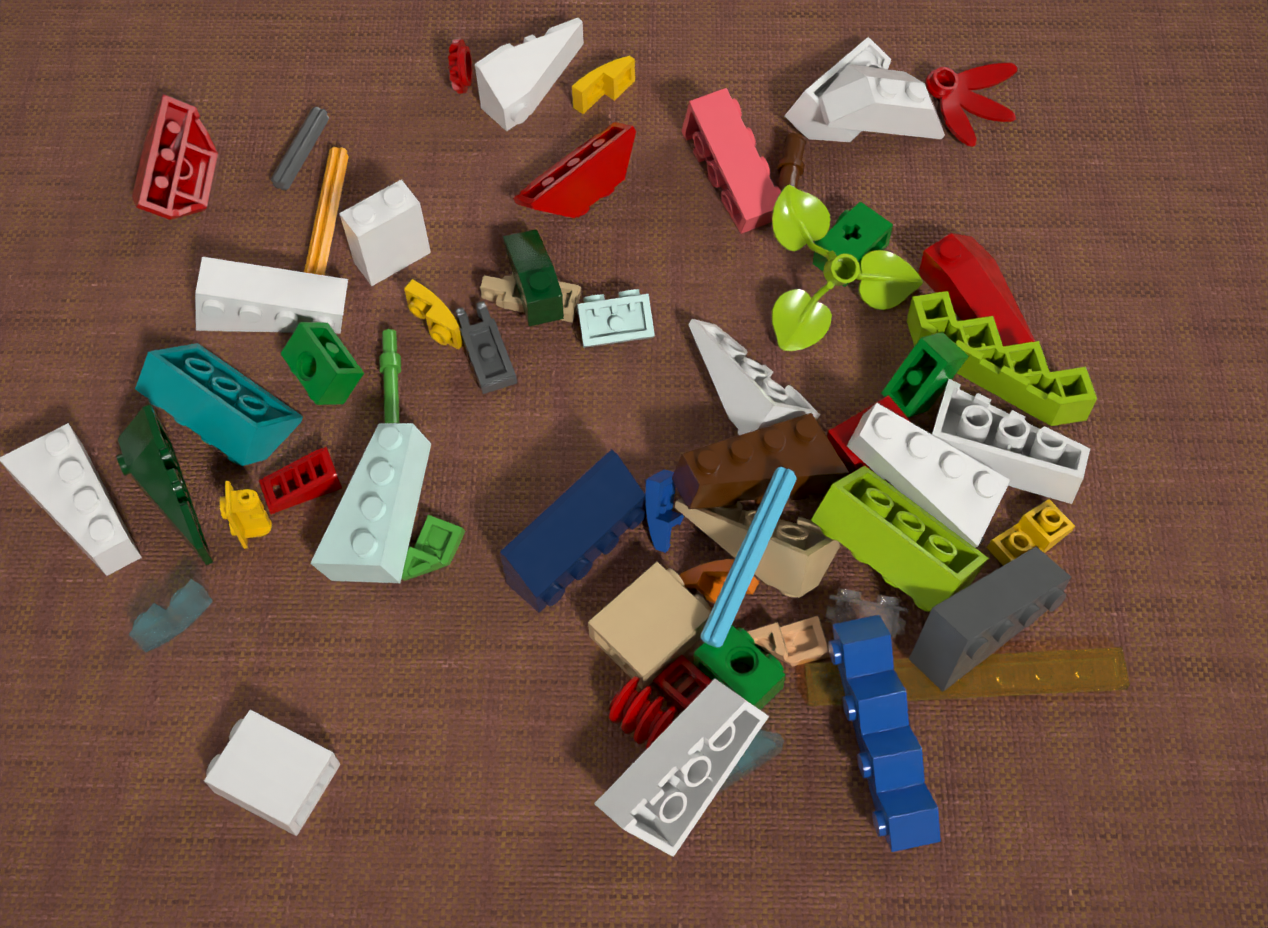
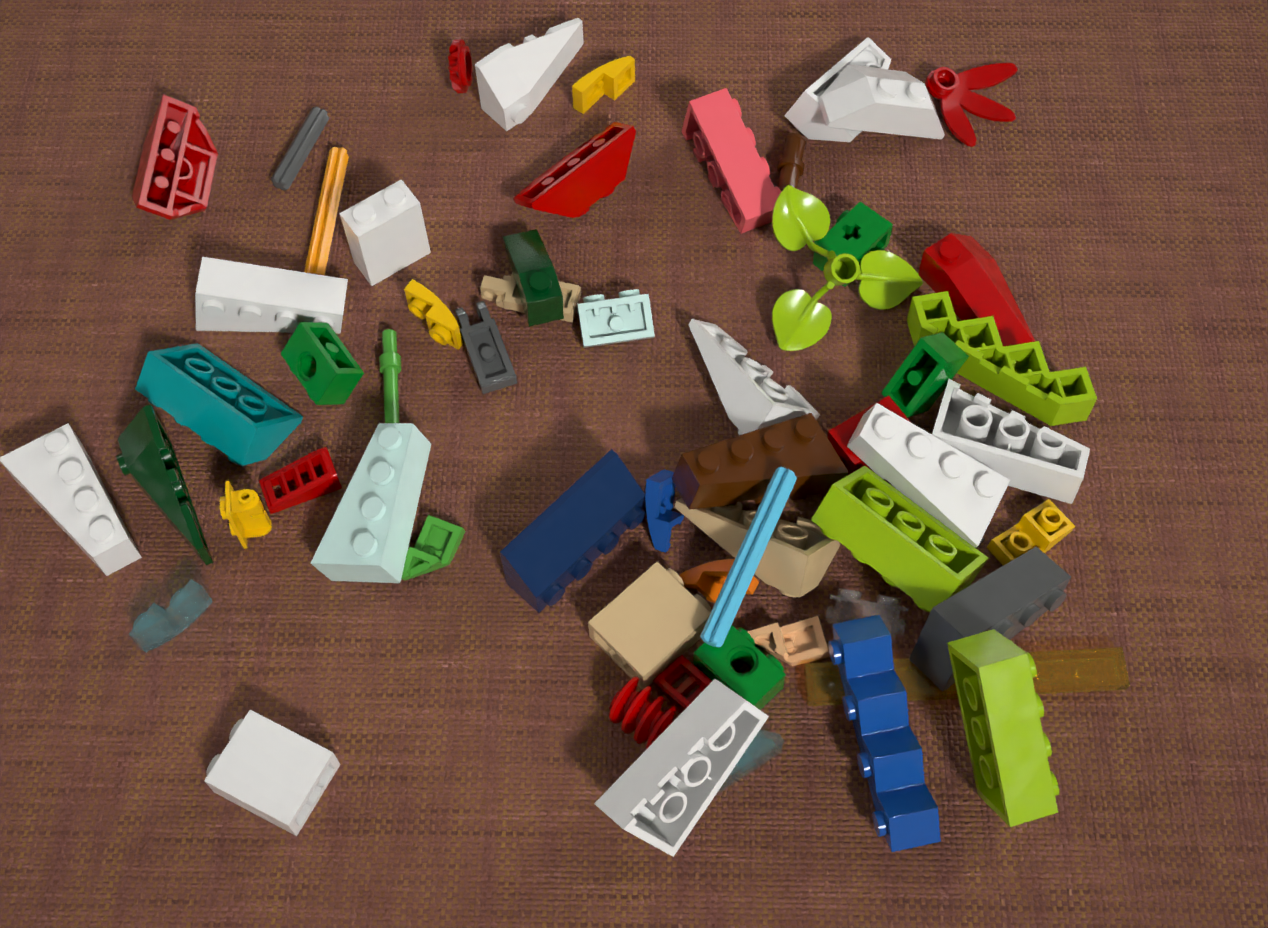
none -> lime brick [947,629,1059,827]

